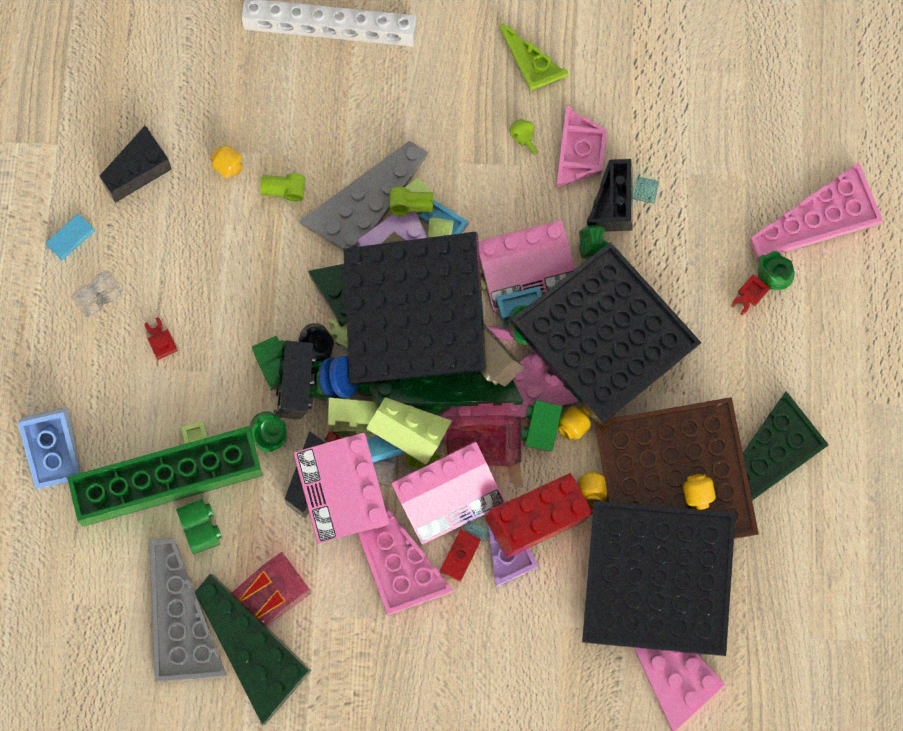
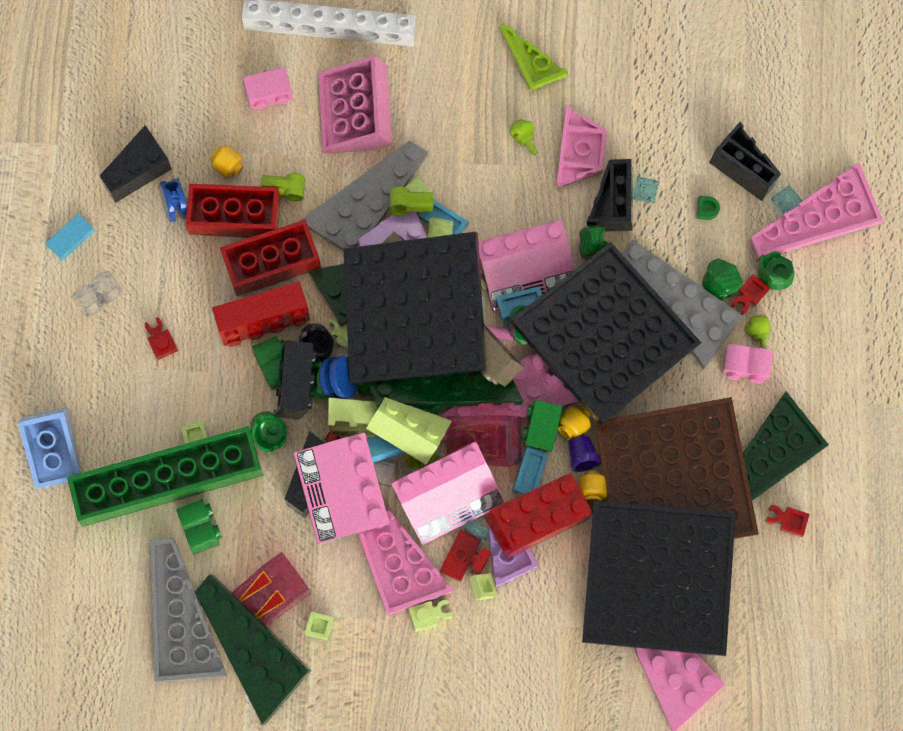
yellow head [683,474,716,510] -> none
none -> blue head [159,178,187,222]
none -> red brick [186,183,281,237]
none -> red brick [212,281,310,347]
none -> red brick [220,219,321,296]
none -> bright pink brick [243,67,293,110]
none -> yellowish green plate [305,611,334,642]
none -> bright pink slope [318,55,392,153]
none -> yellowish green plate [409,600,453,632]
none -> yellowish green plate [469,573,497,600]
none -> red plate [470,547,491,575]
none -> medium azure tile [512,447,548,495]
none -> dark purple piece [568,436,600,472]
none -> light grey wing [622,240,743,369]
none -> green tile [696,196,720,220]
none -> green hair [702,258,743,300]
none -> black wedge [709,122,781,201]
none -> bright pink brick [722,344,773,384]
none -> lime piece [745,315,770,349]
none -> red plate [765,505,810,537]
none -> clear light blue tile [771,185,803,214]

